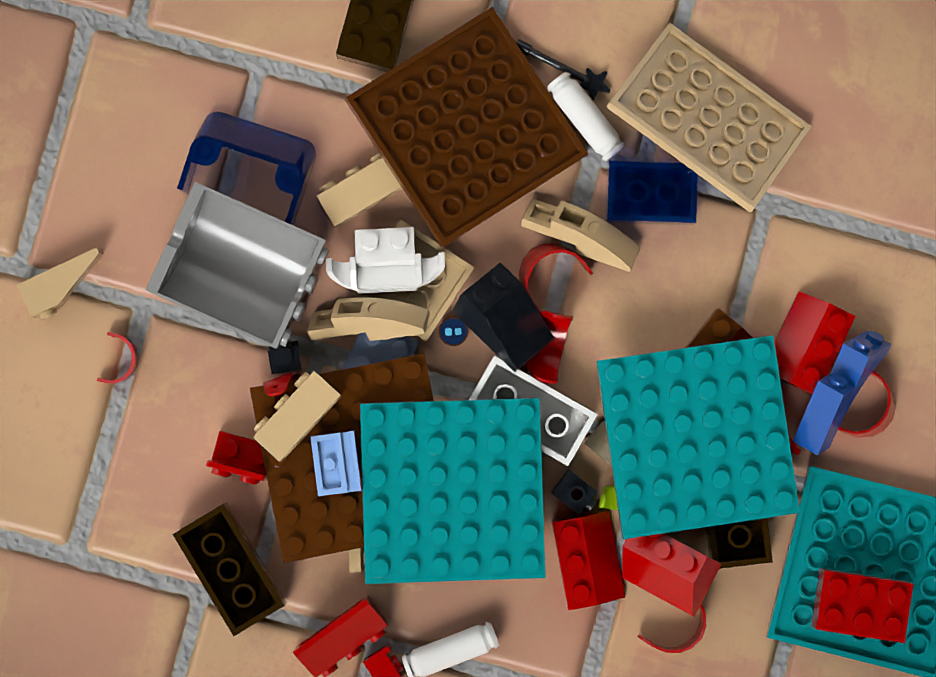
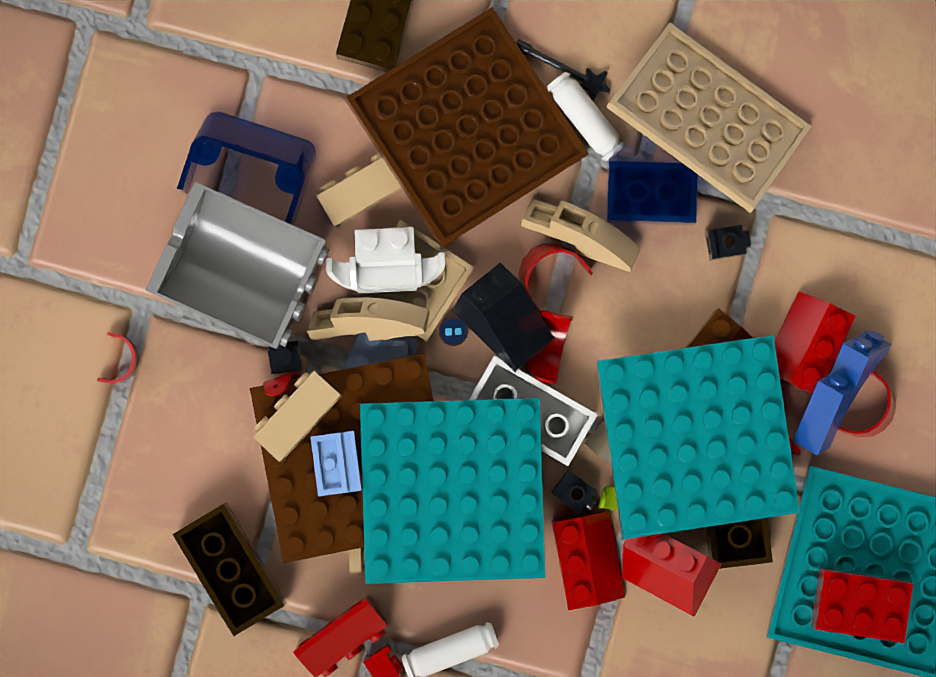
tan slope [16,247,103,320] -> none
red bracket [206,431,267,485] -> none
red piece [637,603,707,653] -> none
none -> black brick [705,225,751,261]

